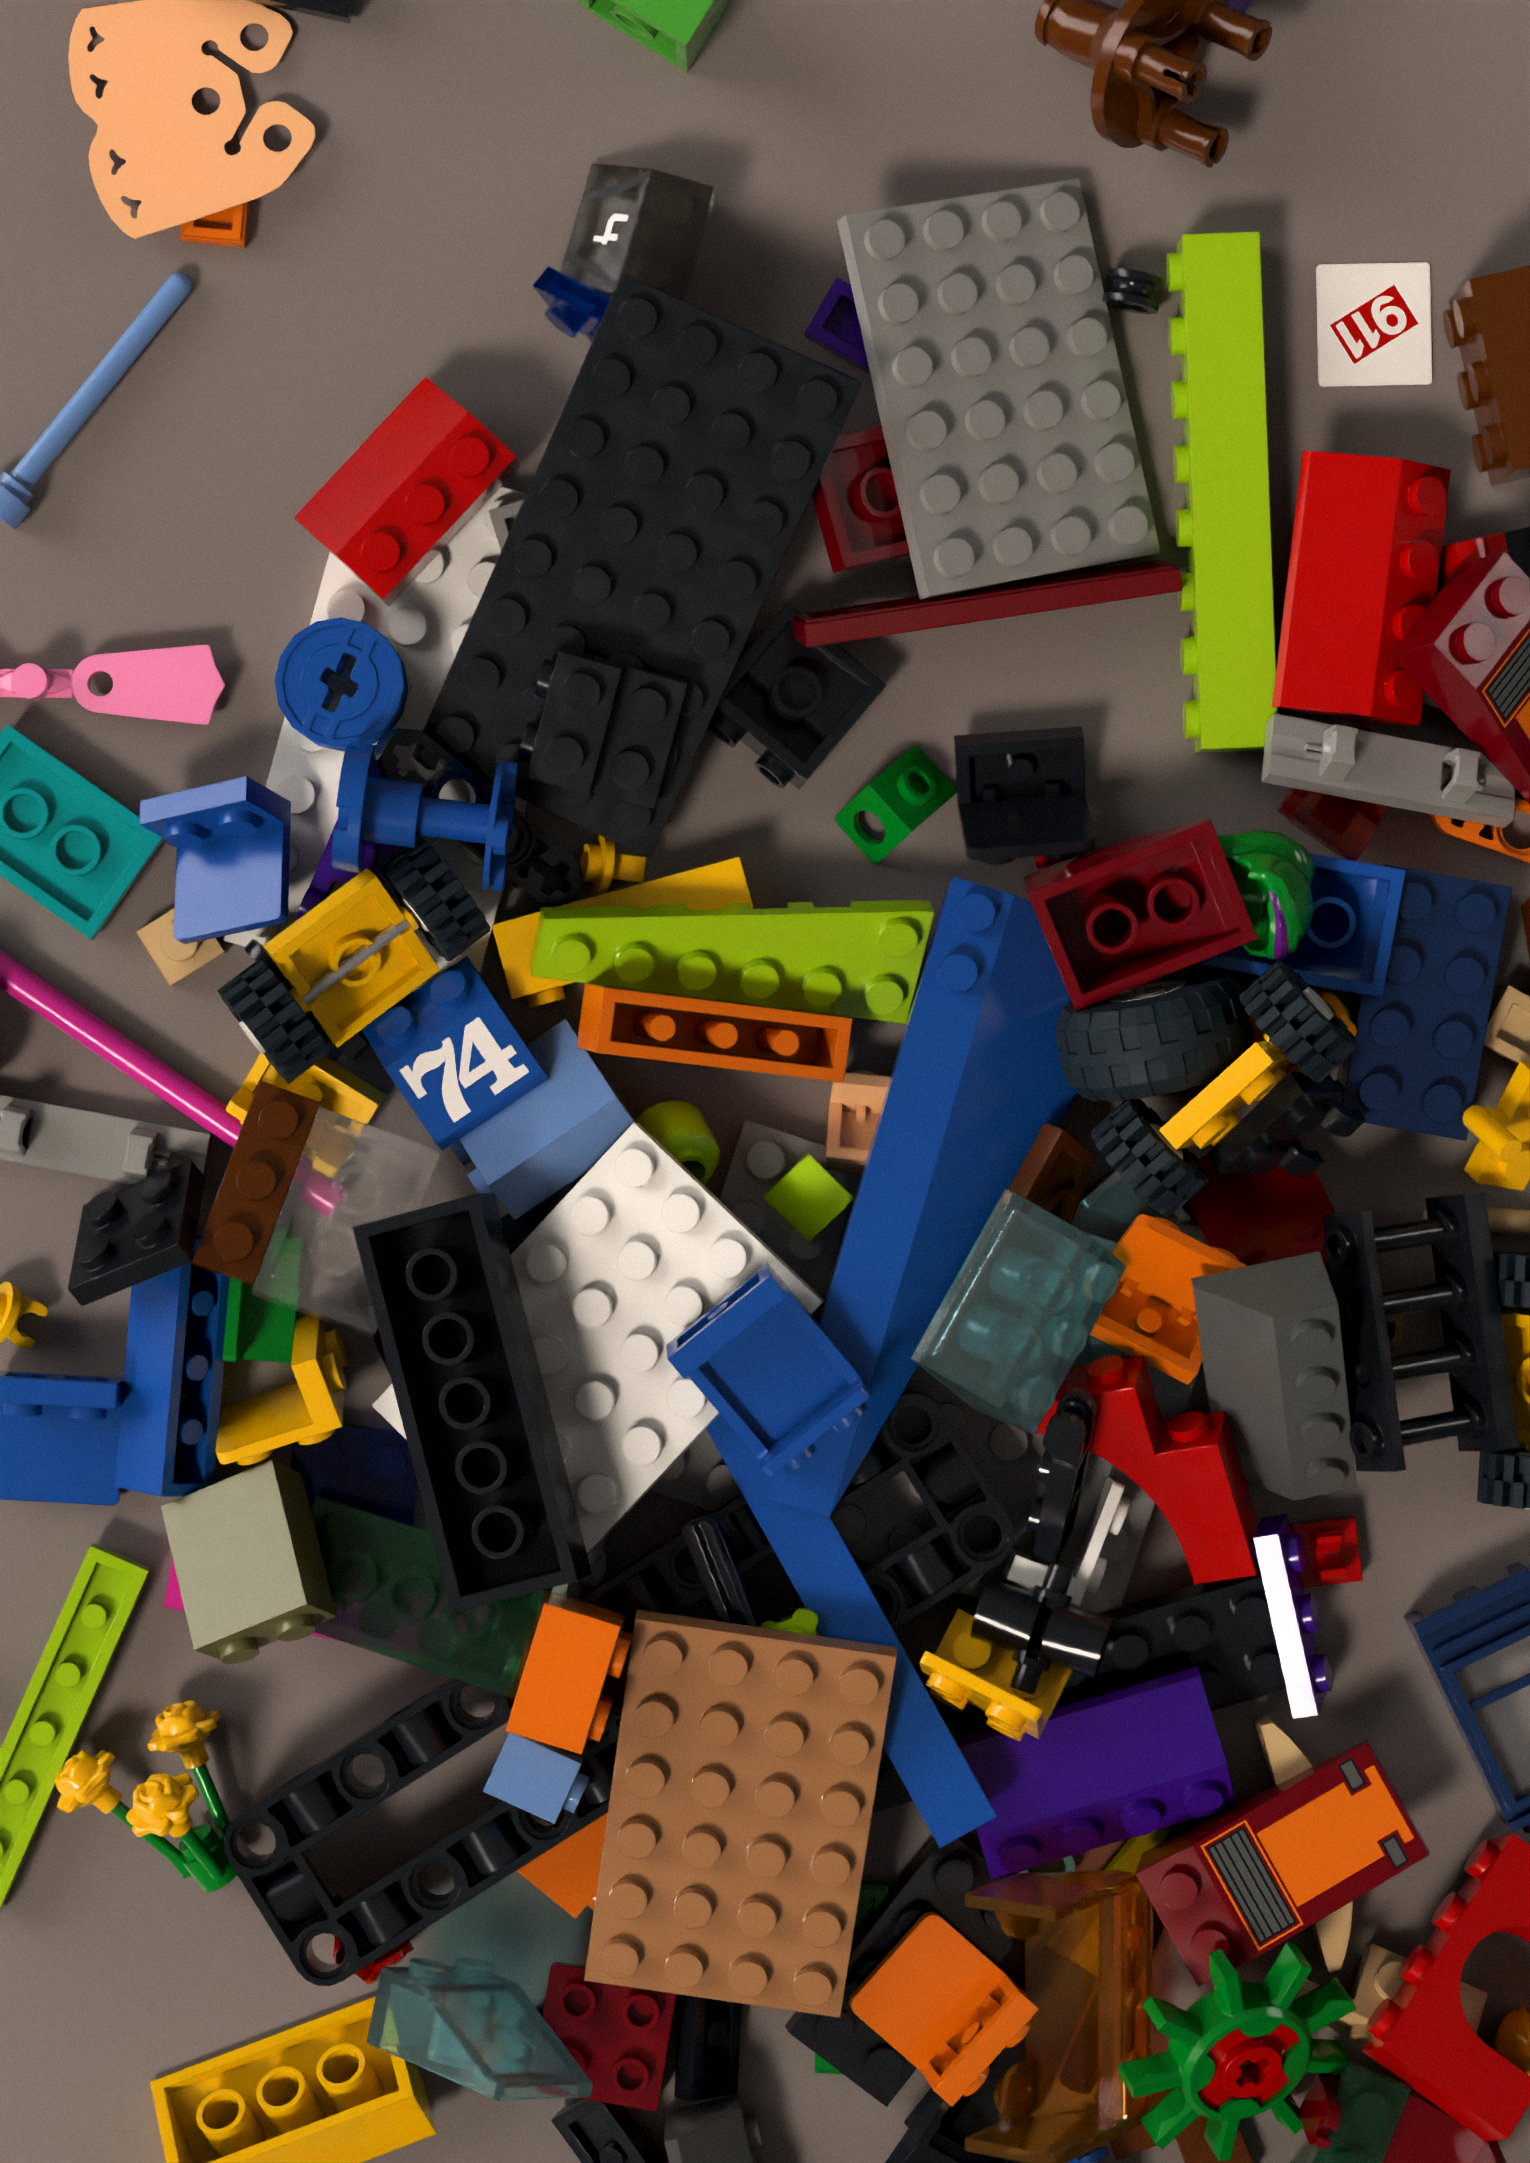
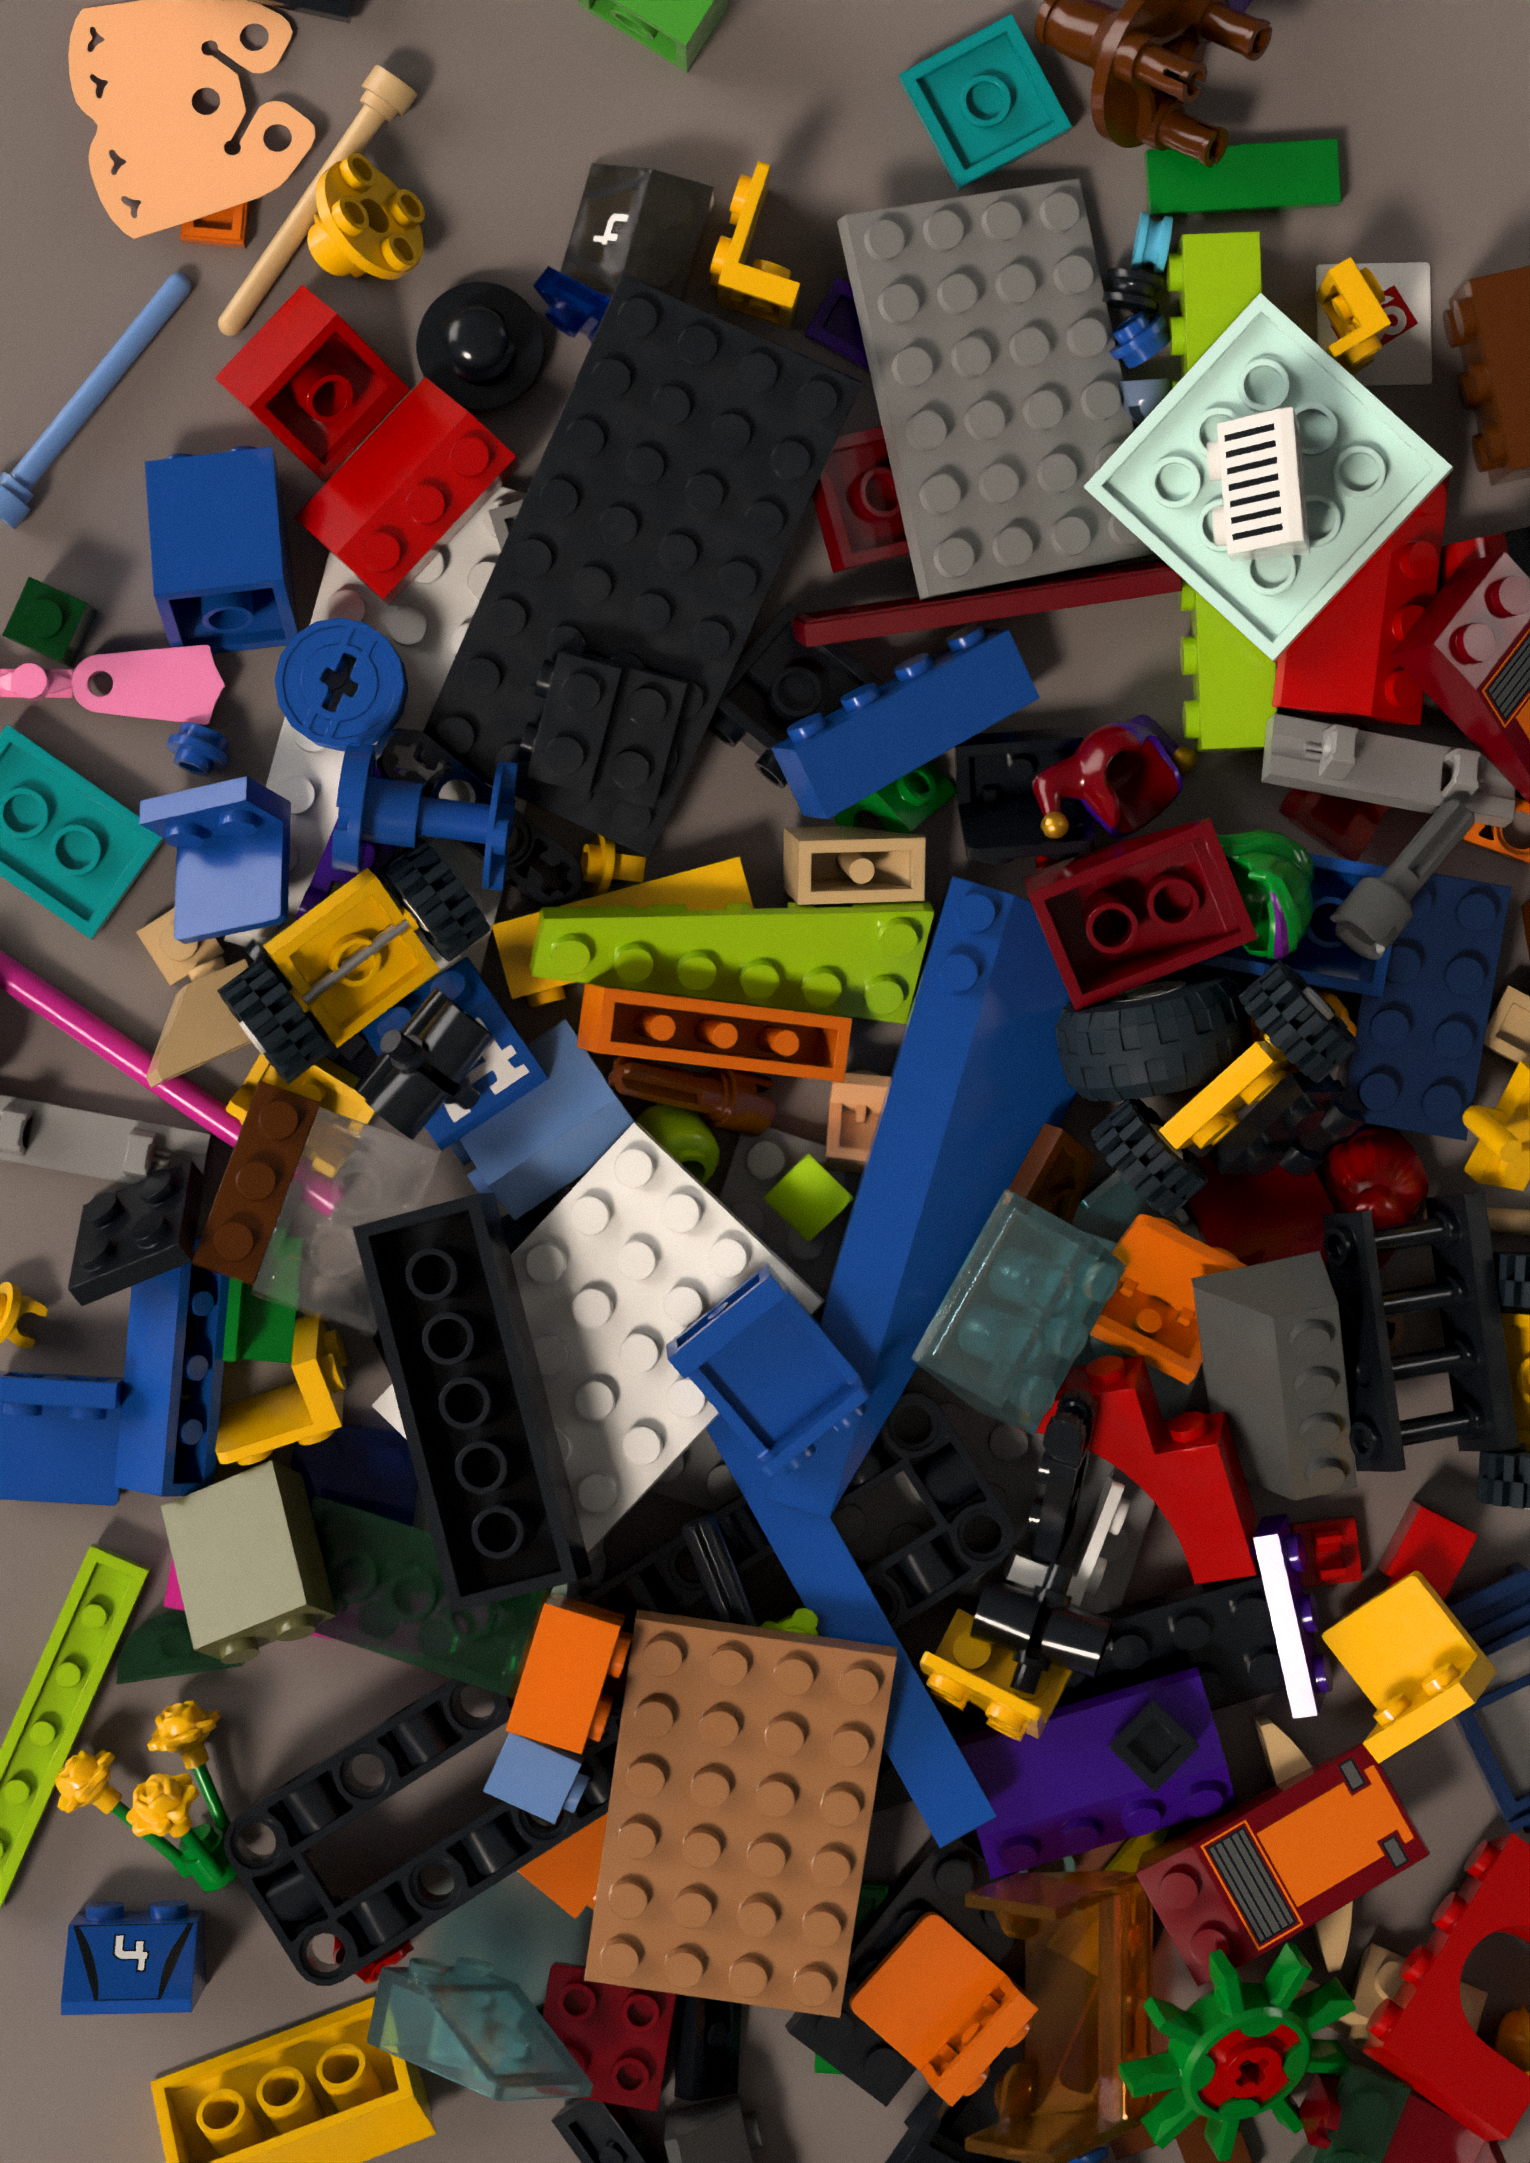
none -> dark green brick [2,577,98,668]
none -> blue slope [61,1900,206,2015]
none -> clear green plate [116,1610,245,1685]
none -> blue slope [145,446,300,654]
none -> tan slope [146,956,252,1088]
none -> blue plate [166,722,229,777]
none -> red slope [214,285,410,482]
none -> tan piece [218,65,418,336]
none -> yellow plate [307,153,425,280]
none -> black pin [354,987,496,1140]
none -> black plate [416,282,545,413]
none -> reddish brown piece [608,1056,777,1138]
none -> yellow bracket [709,161,800,329]
none -> blue brick [771,623,1040,819]
none -> tan slope [783,826,926,905]
none -> teal plate [898,14,1072,192]
none -> dark red piece [1032,714,1198,839]
none -> light aqua plate [1083,293,1453,663]
none -> black plate [1107,1699,1200,1793]
none -> blue plate [1109,311,1170,369]
none -> sand blue hinge [1119,378,1171,424]
none -> medium azure bush [1131,212,1173,274]
none -> green tile [1144,139,1341,218]
none -> white slope [1207,407,1310,561]
none -> yellow bracket [1315,257,1391,375]
none -> red hair [1320,1125,1429,1269]
none -> yellow bracket [1322,1571,1498,1764]
none -> dark grey piece [1329,799,1475,960]
none -> red brick [1377,1500,1478,1601]

